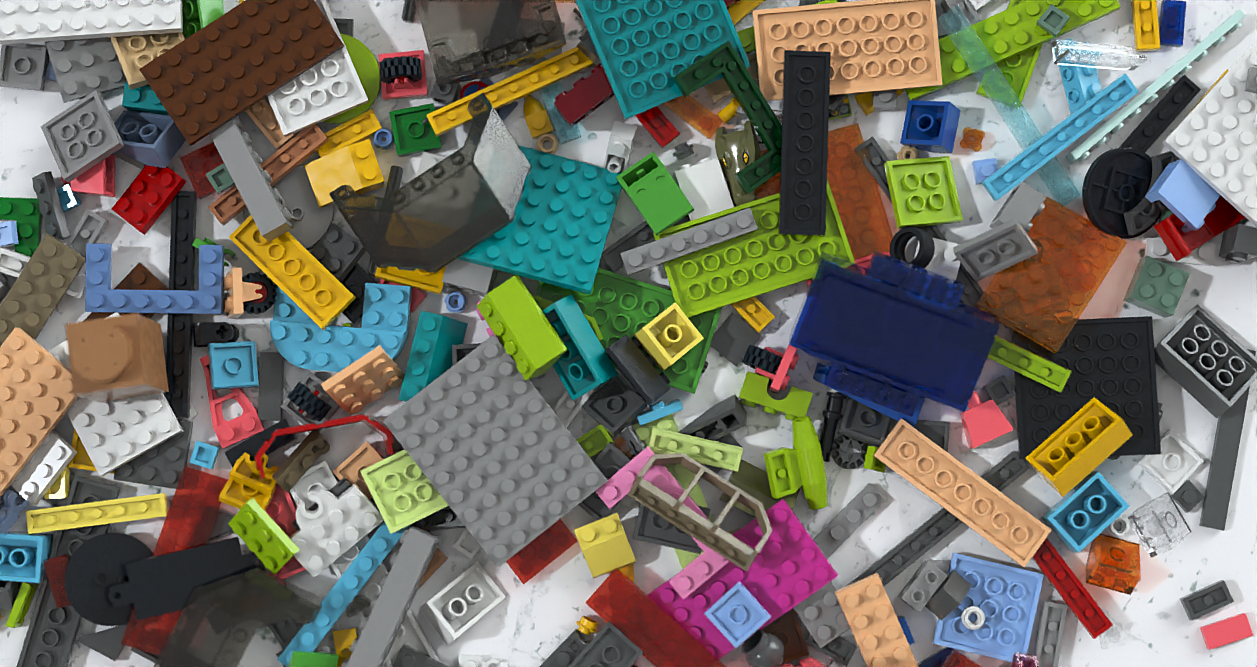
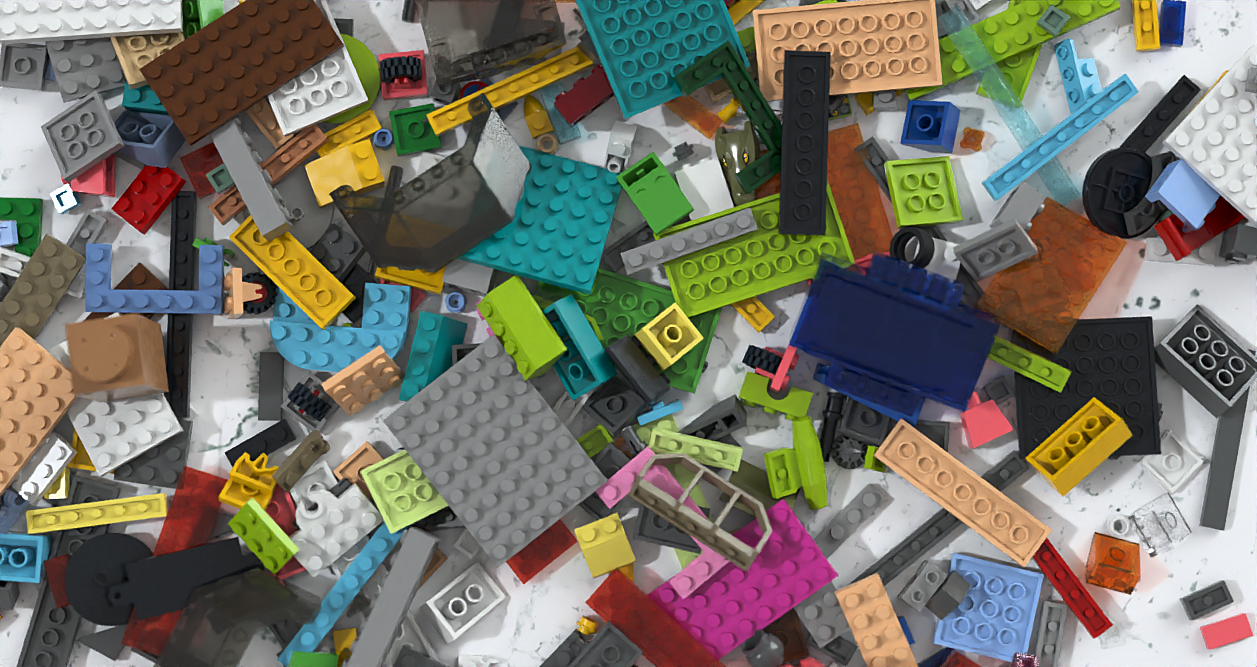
lime tile [5,582,38,628] -> none
dark grey plate [32,171,70,241] -> none
medium azure plate [189,441,220,470] -> none
black piece [193,322,239,347] -> none
coral plate [199,355,265,449] -> none
medium azure plate [208,341,259,390] -> none
red windscreen [254,414,394,479] -> none
red plate [634,106,680,149] -> none
light blue plate [704,581,771,648] -> none
dark grey piece [710,312,761,366] -> none
tan plate [897,145,919,160] -> none
white plate [961,606,985,630] -> none
light blue plate [972,158,998,185] -> none
medium azure brick [1041,471,1130,553] -> none
clear panel [1052,39,1147,71] -> none
light aqua plate [1066,9,1246,164] -> none
sand green brick [1123,256,1190,318] -> none
dark grey plate [1170,480,1205,513] -> none

